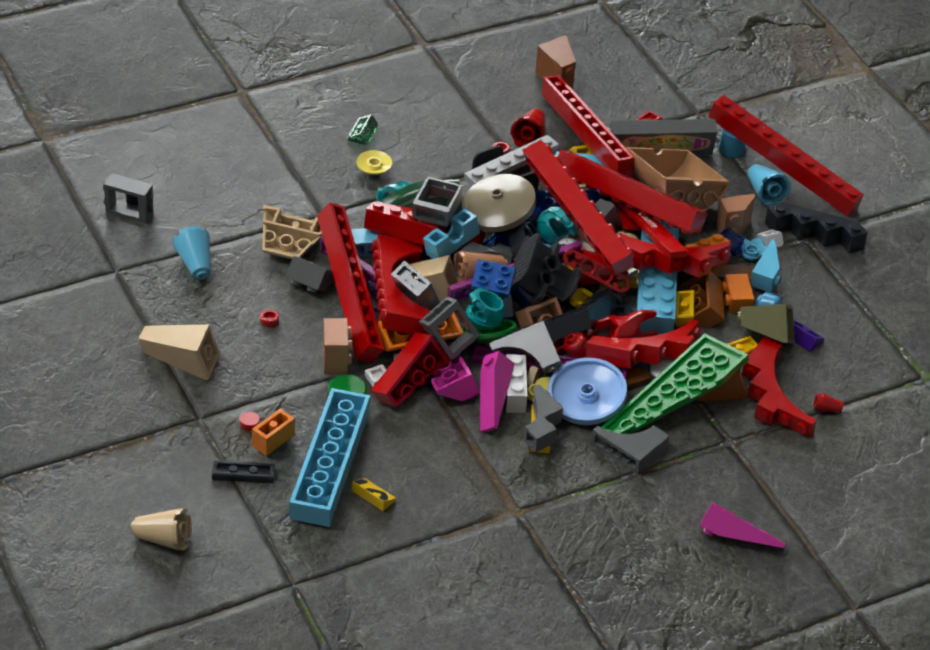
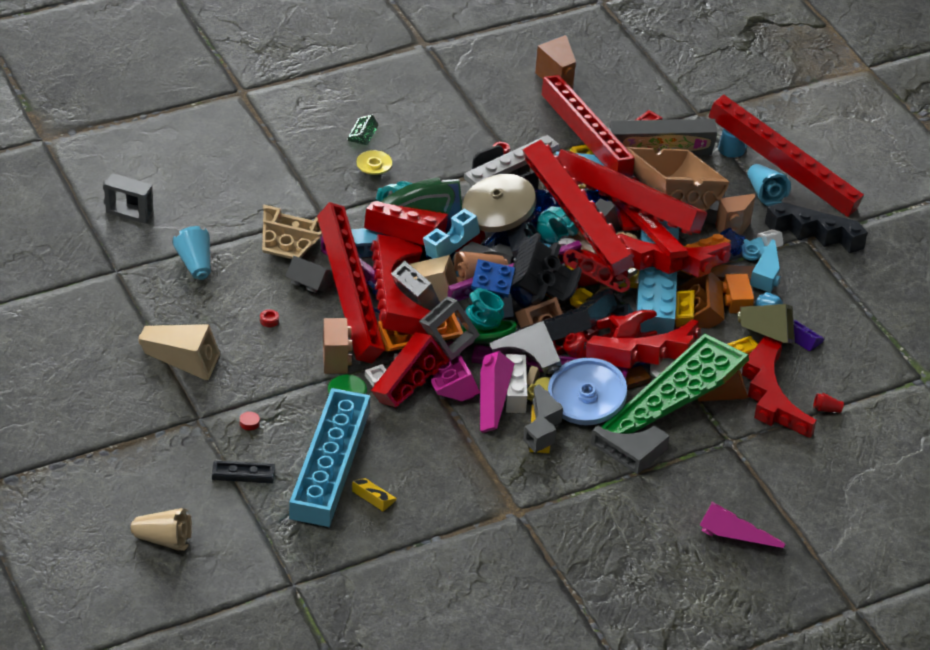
orange brick [252,408,295,456] -> none
dark grey window [412,176,463,227] -> none
red cone [510,109,545,147] -> none

